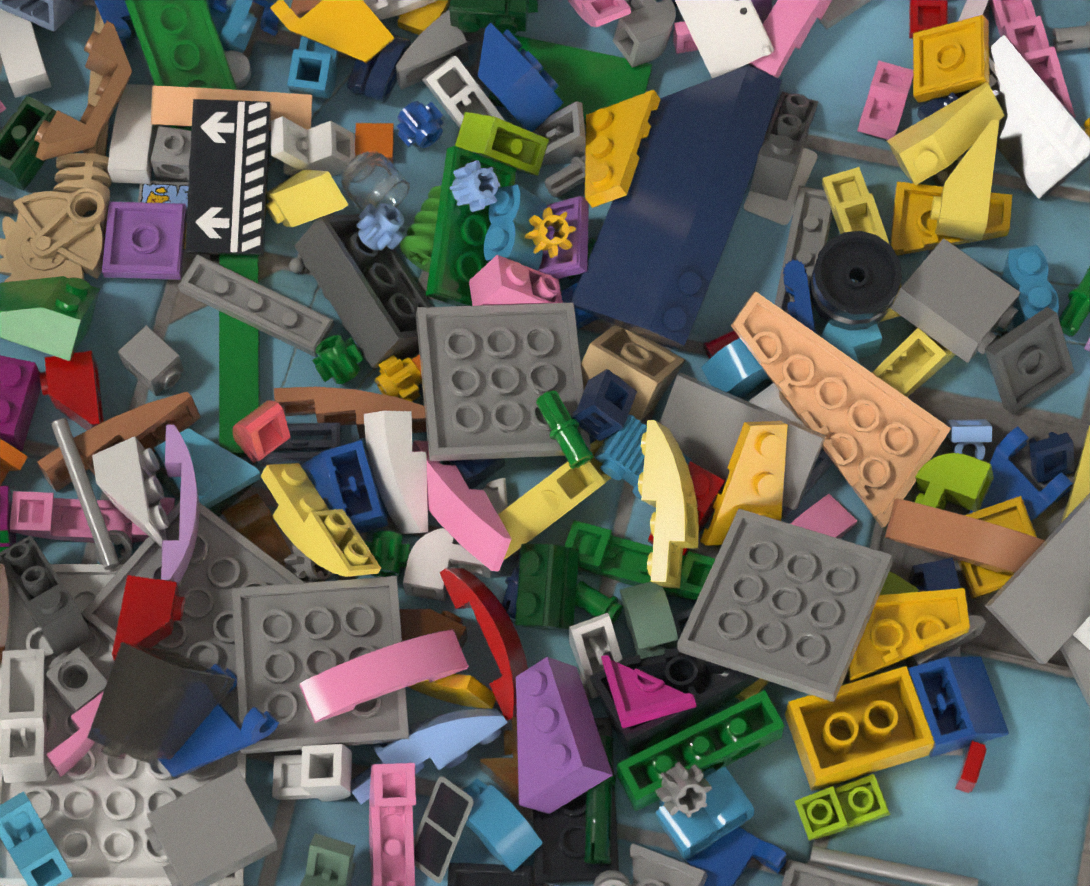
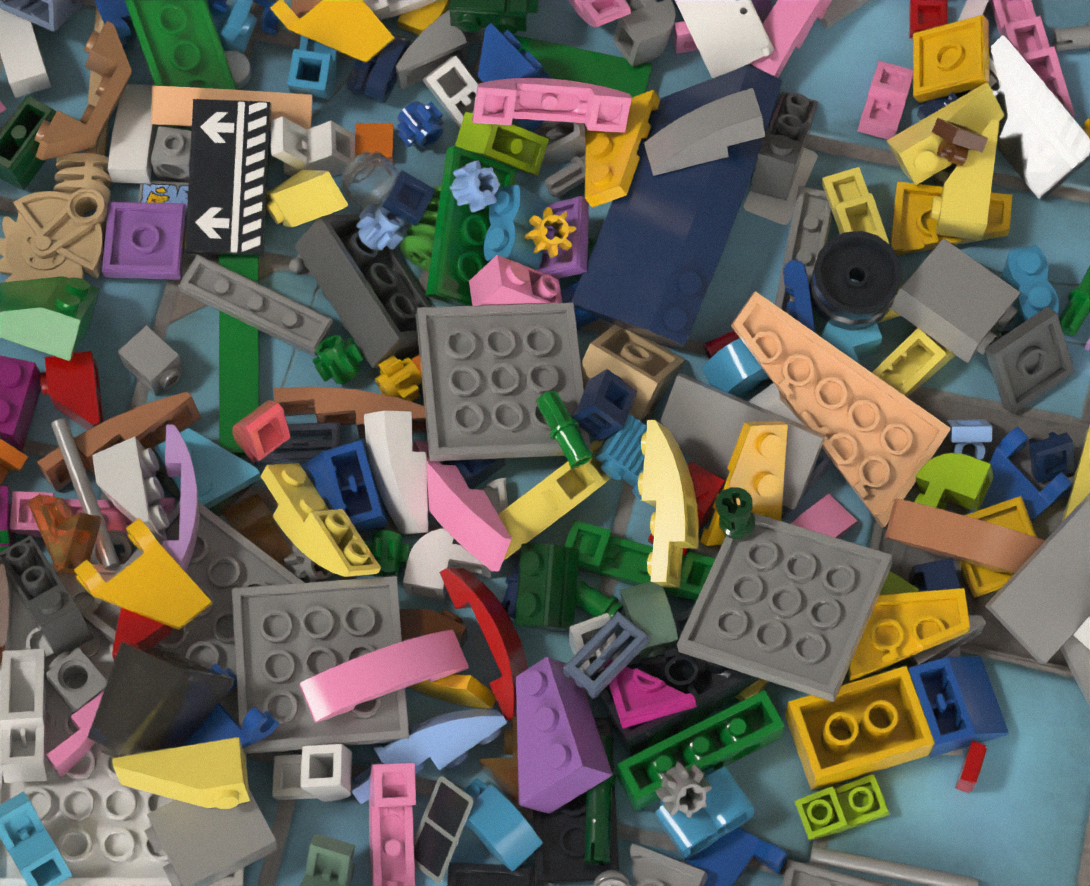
none -> clear orange slope [27,494,101,575]
none -> yellow flag [74,518,212,630]
none -> light yellow slope [112,737,250,809]
none -> dark blue tile [382,170,436,225]
none -> bright pink slope [472,78,632,133]
none -> sand blue tile [563,612,649,699]
none -> light grey slope [644,88,765,176]
none -> dark green bush [716,487,756,539]
none -> reddish brown tile [932,118,988,166]

